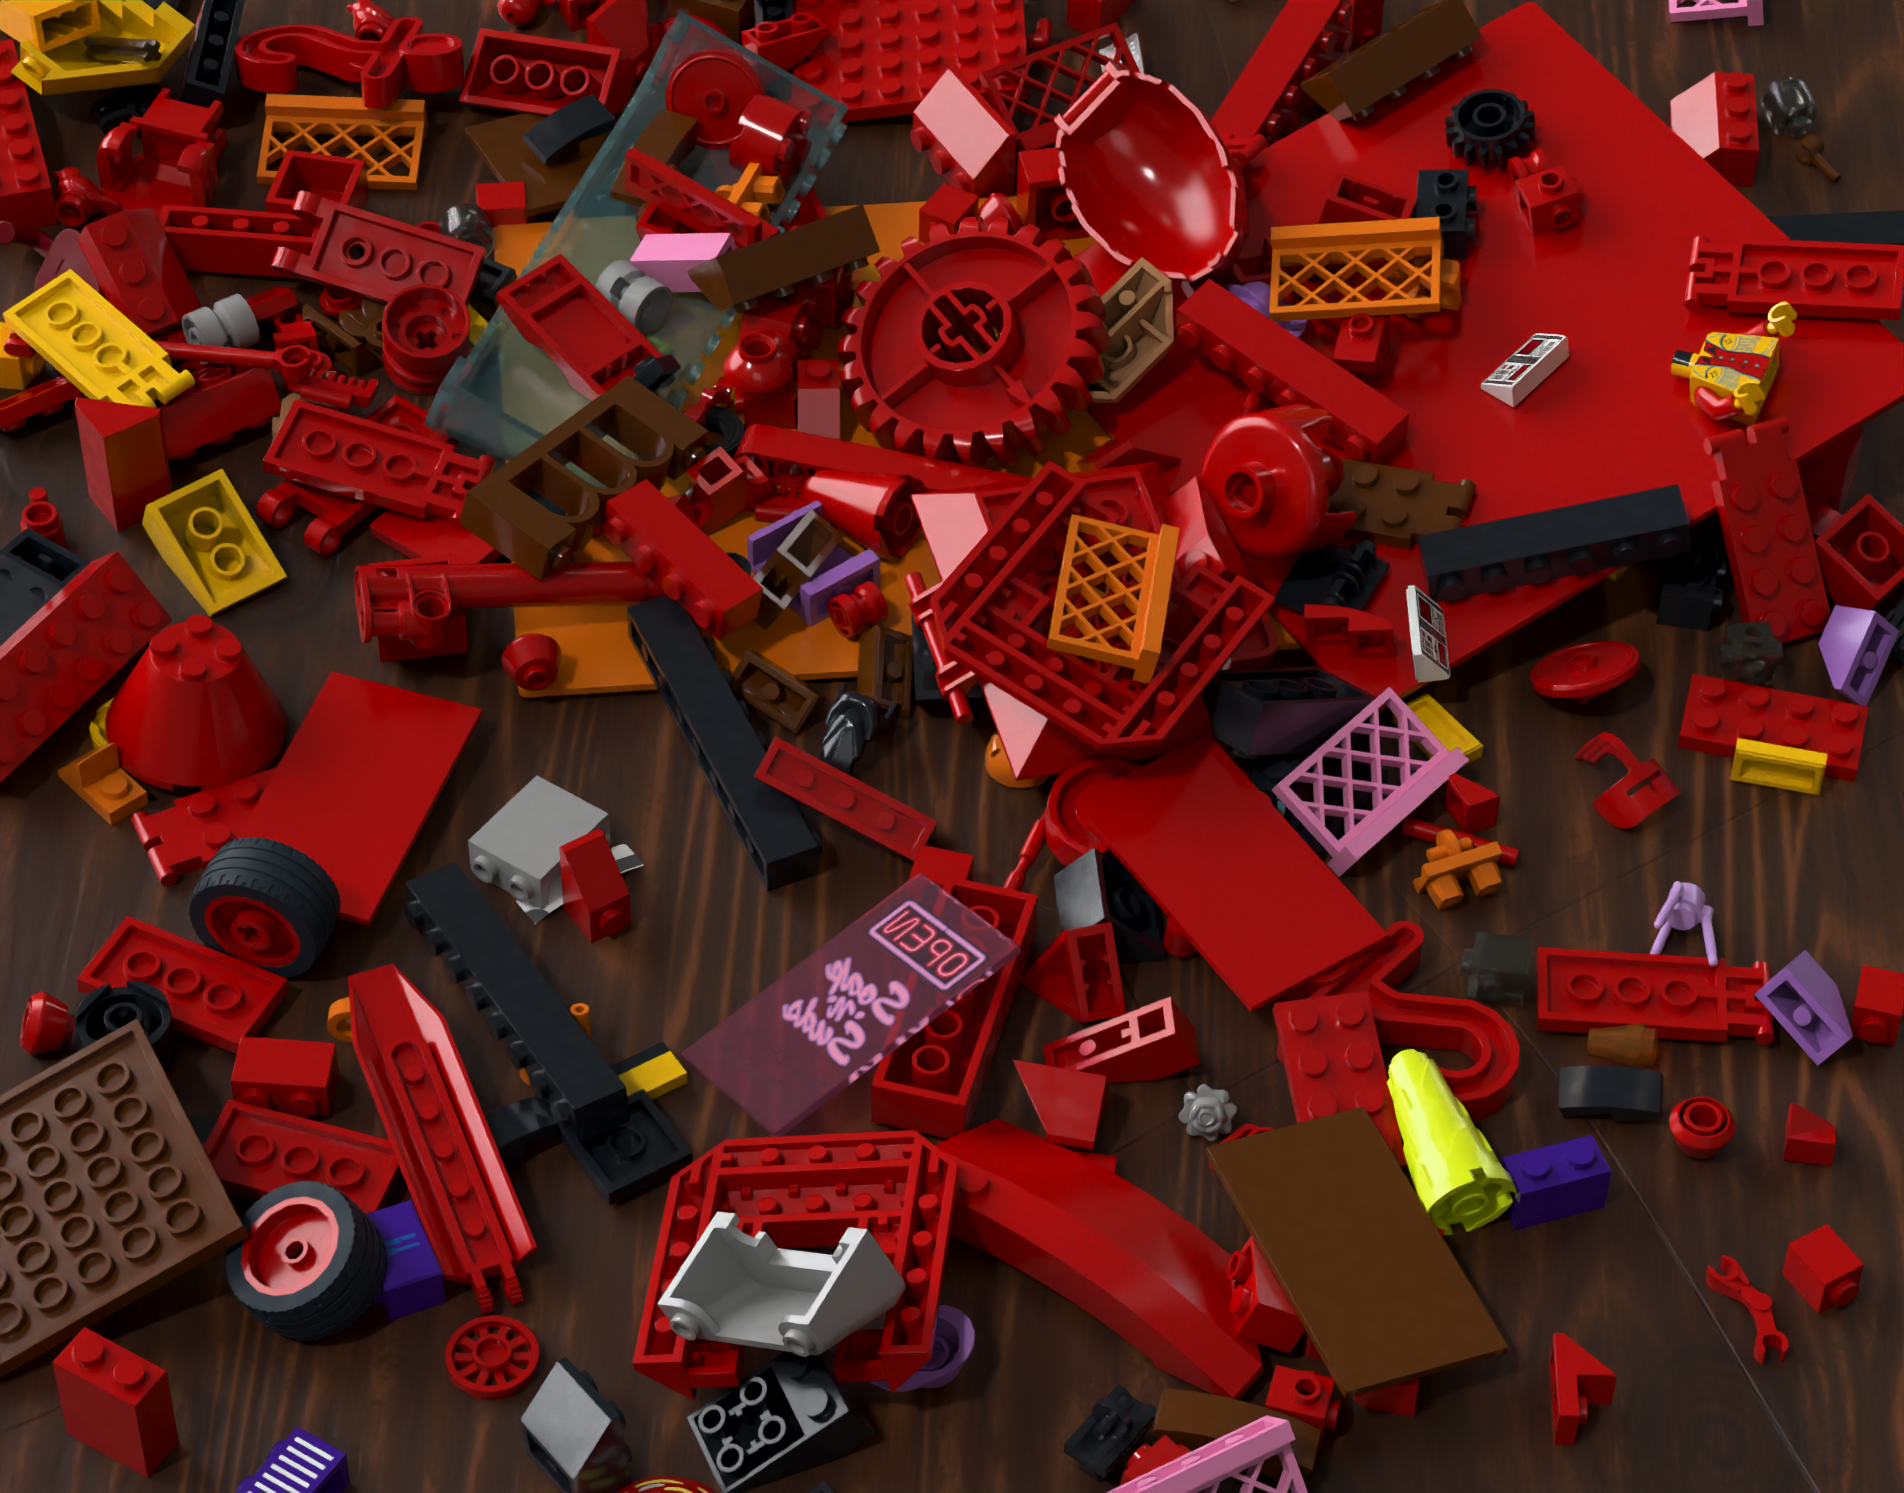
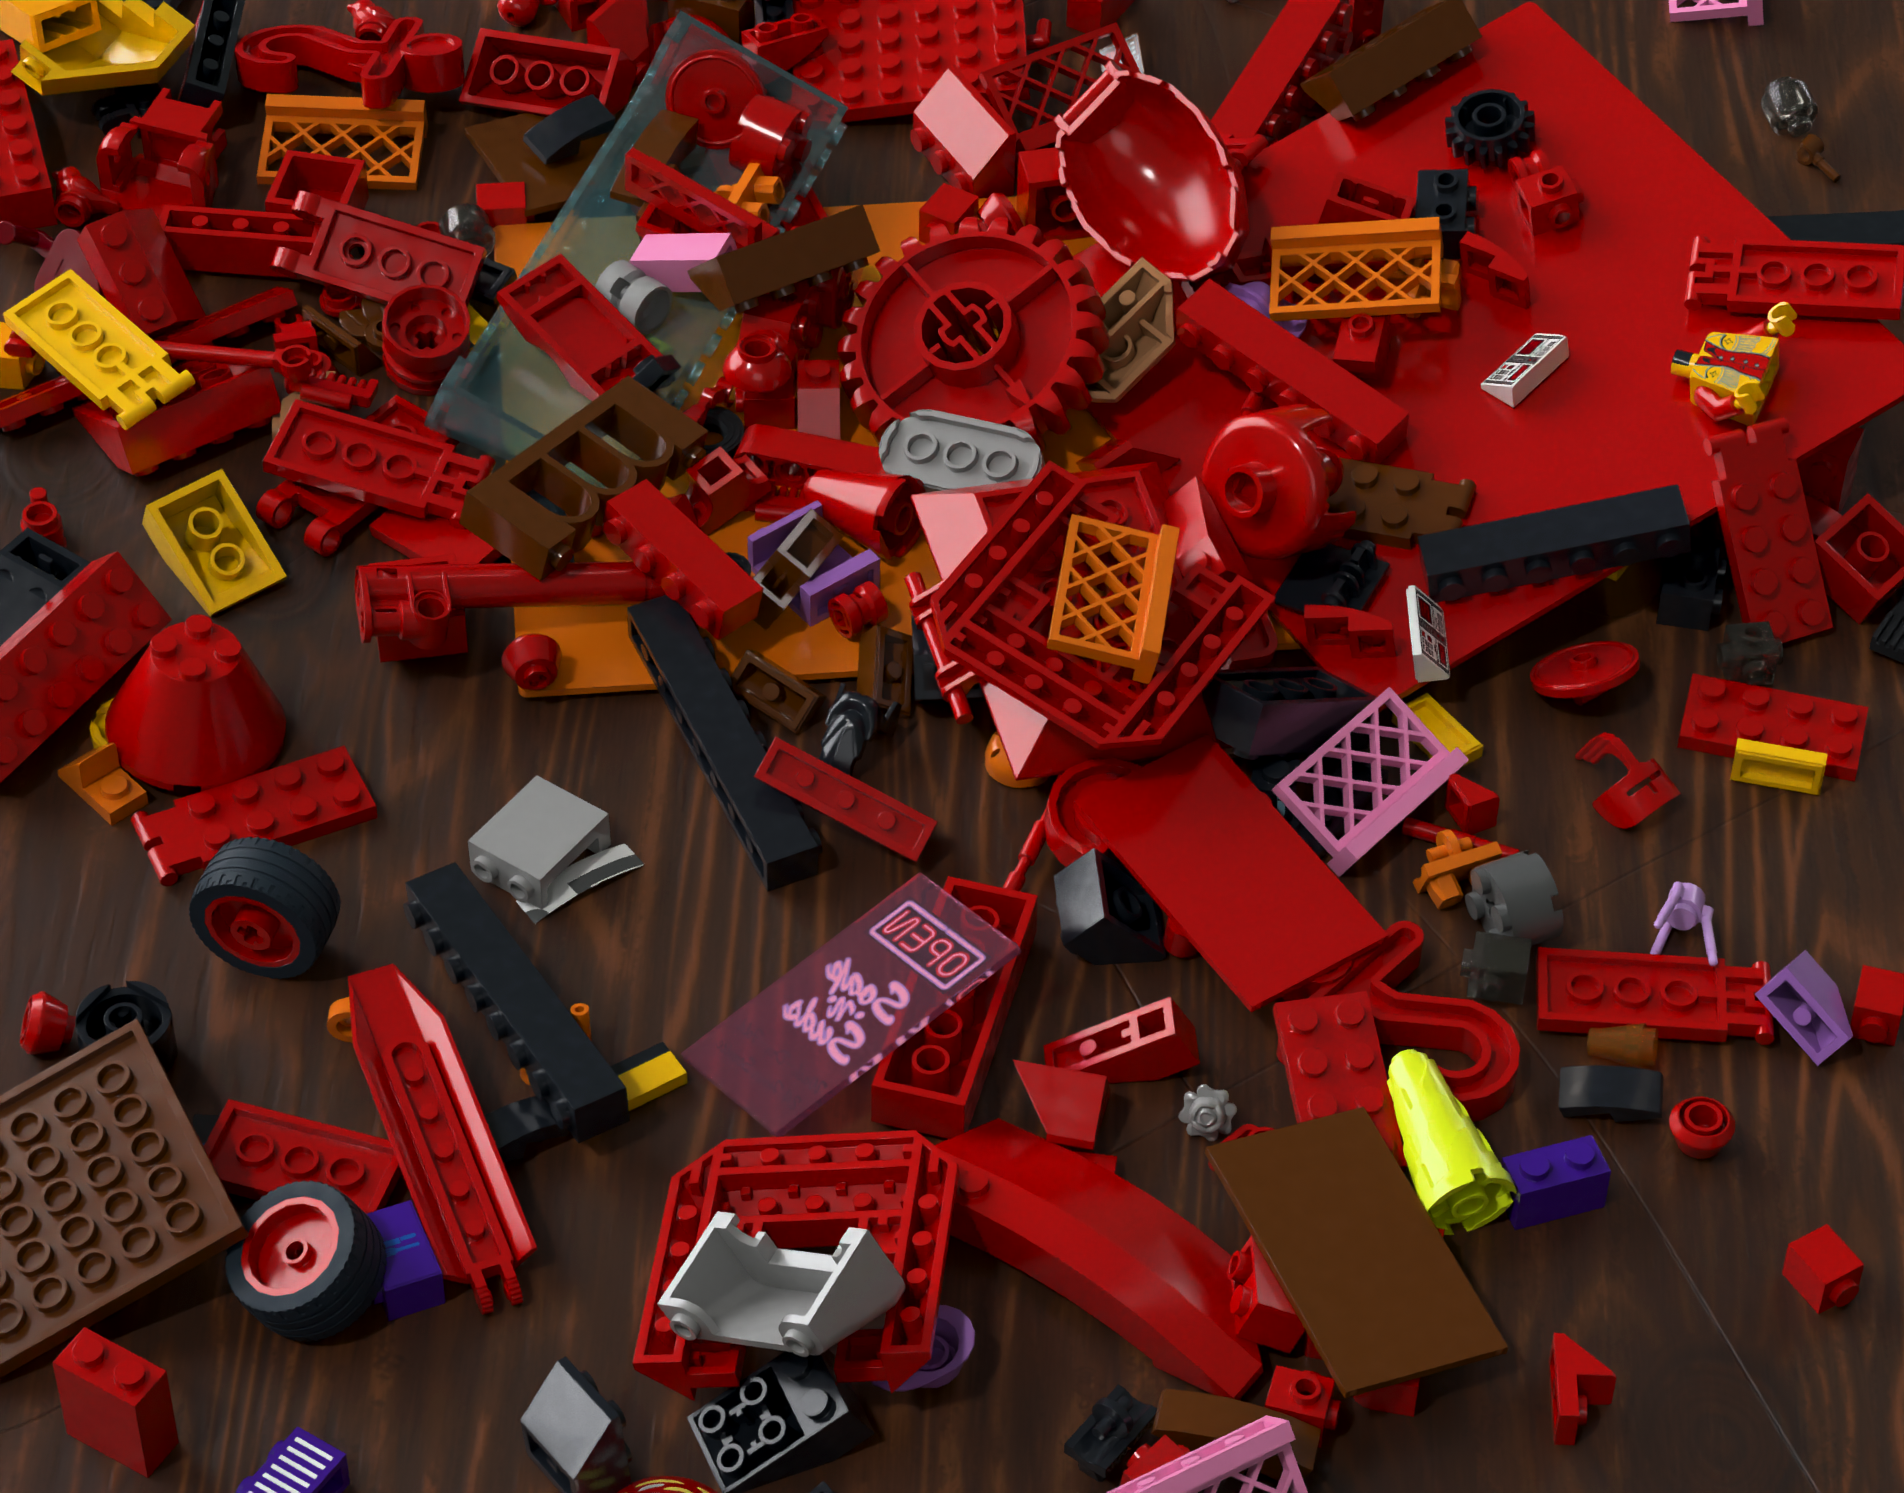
red slope [74,397,173,532] -> none
red plate [76,915,289,1055] -> none
dark brown axle [83,36,162,62] -> none
light grey wheel [182,294,260,365] -> none
red brick [231,1036,339,1118] -> none
red piece [237,671,483,926] -> none
red wheel [445,1315,540,1400] -> none
red slope [559,828,631,944] -> none
black plate [560,1089,693,1206] -> none
red panel [908,845,974,910] -> none
red slope [1019,922,1126,1023] -> none
red slope [1669,72,1759,187] -> none
red piece [1705,1255,1789,1365] -> none
red slope [1783,1103,1836,1167] -> none
medium lavender slope [1818,605,1900,706] -> none
none -> light grey tile [879,409,1045,493]
none -> red slope [1459,231,1531,309]
none -> dark grey brick [1465,850,1564,957]

